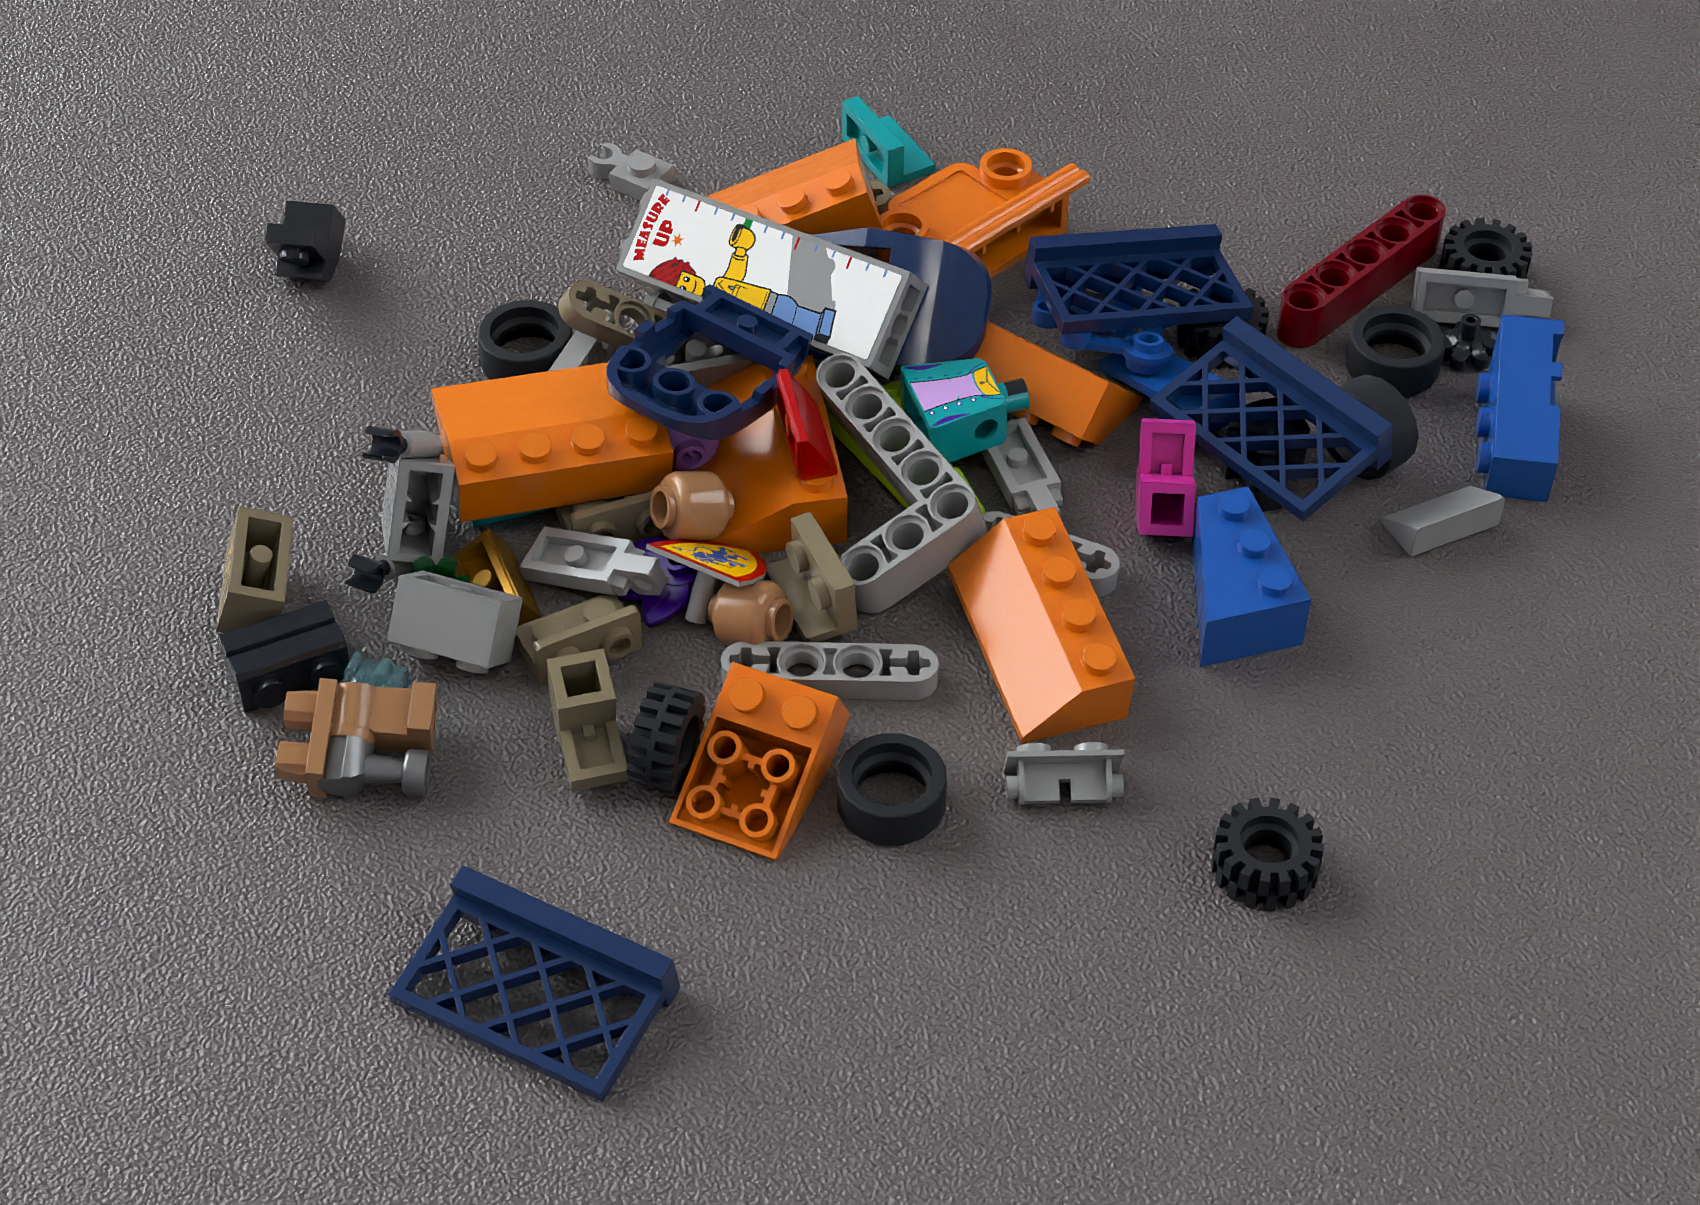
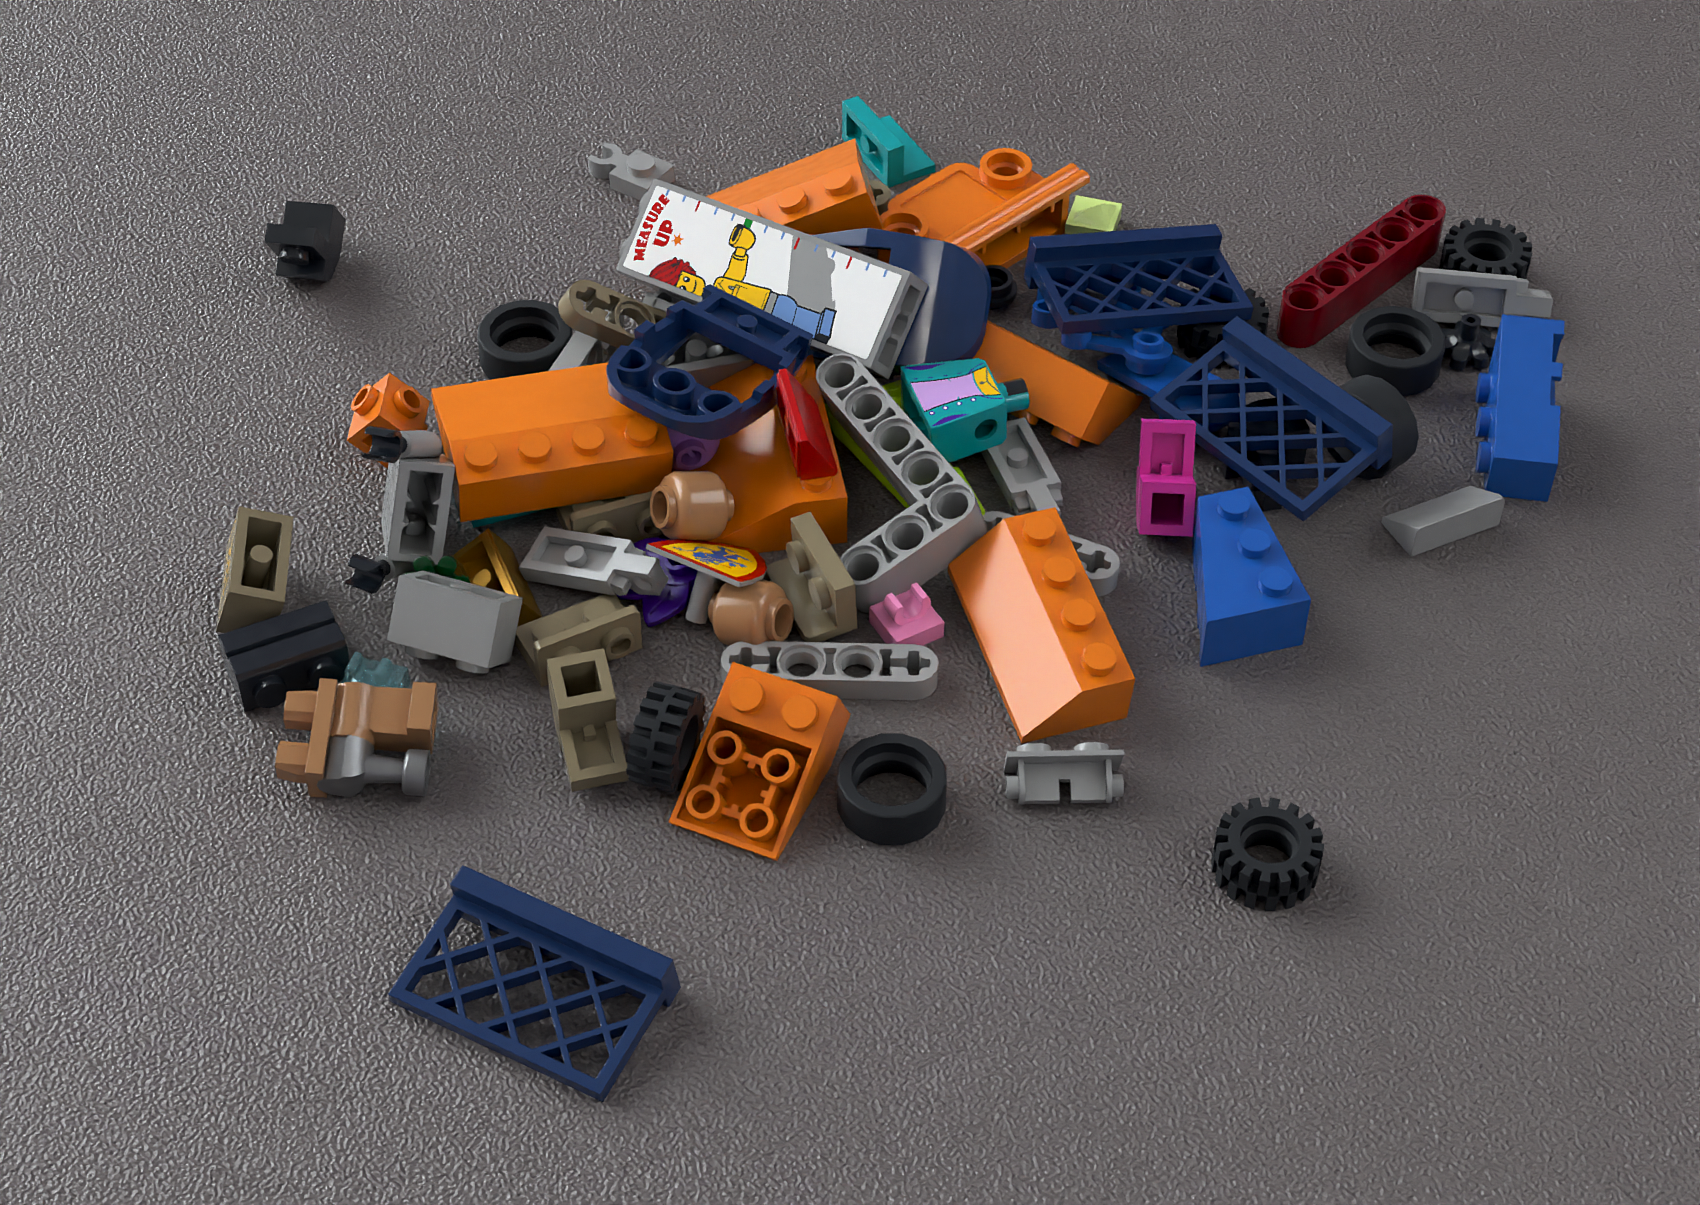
none -> orange brick [347,372,430,469]
none -> bright pink tile [869,582,945,646]
none -> black plate [986,265,1017,309]
none -> yellowish green tile [1065,195,1122,234]

